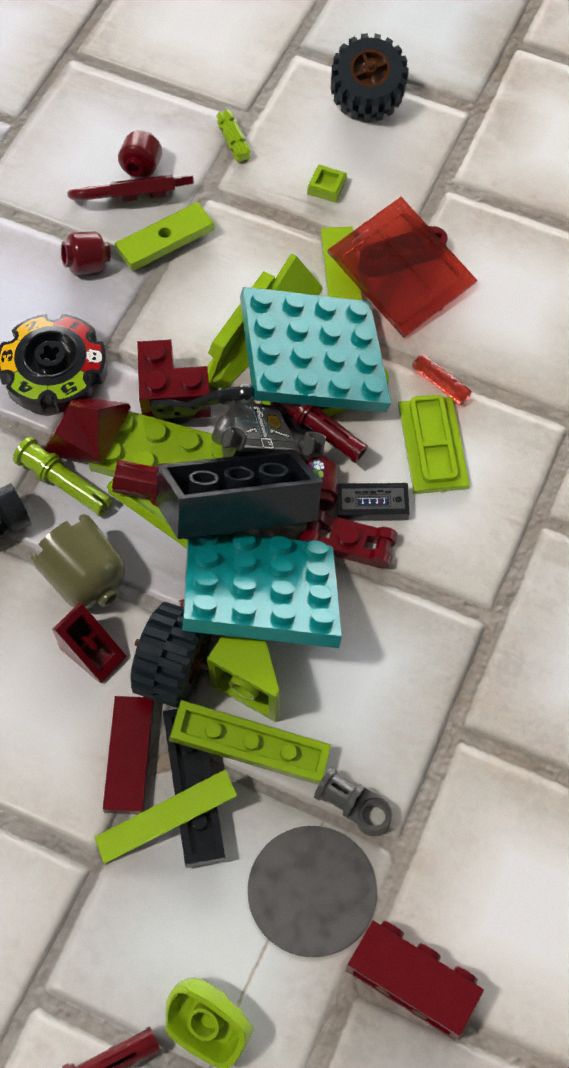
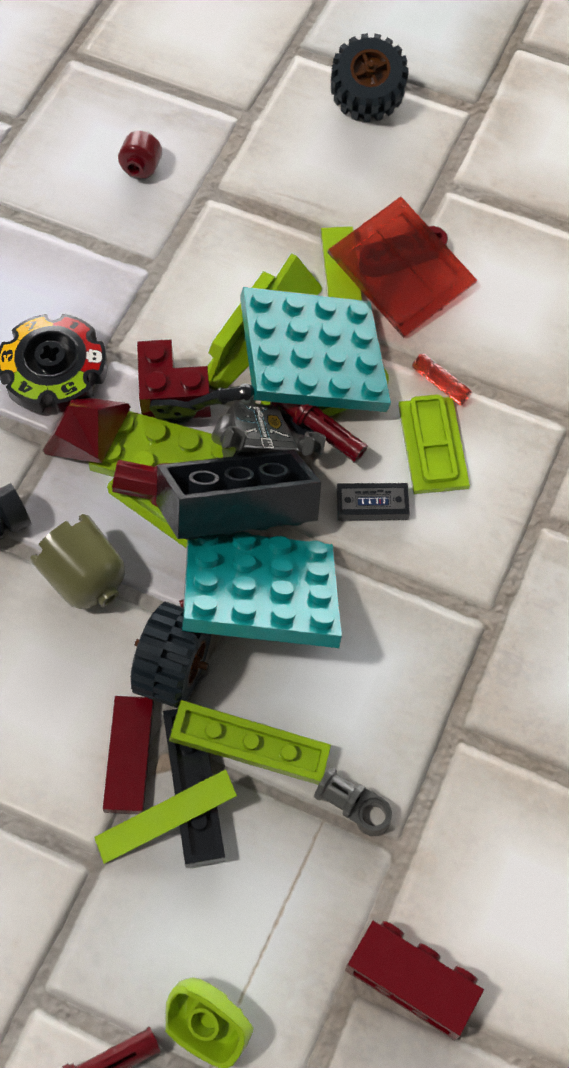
lime pin [13,437,112,517] -> none
dark red slope [52,602,127,683] -> none
dark red head [61,231,111,275] -> none
dark red plate [67,174,194,202] -> none
lime tile [115,202,215,271] -> none
lime slope [207,635,280,722] -> none
lime axle [216,110,251,163] -> none
flat silver sticker [247,826,377,957] -> none
dark red plate [299,509,398,568] -> none
dark red brick [306,456,338,511] -> none
lime tile [307,164,347,203] -> none

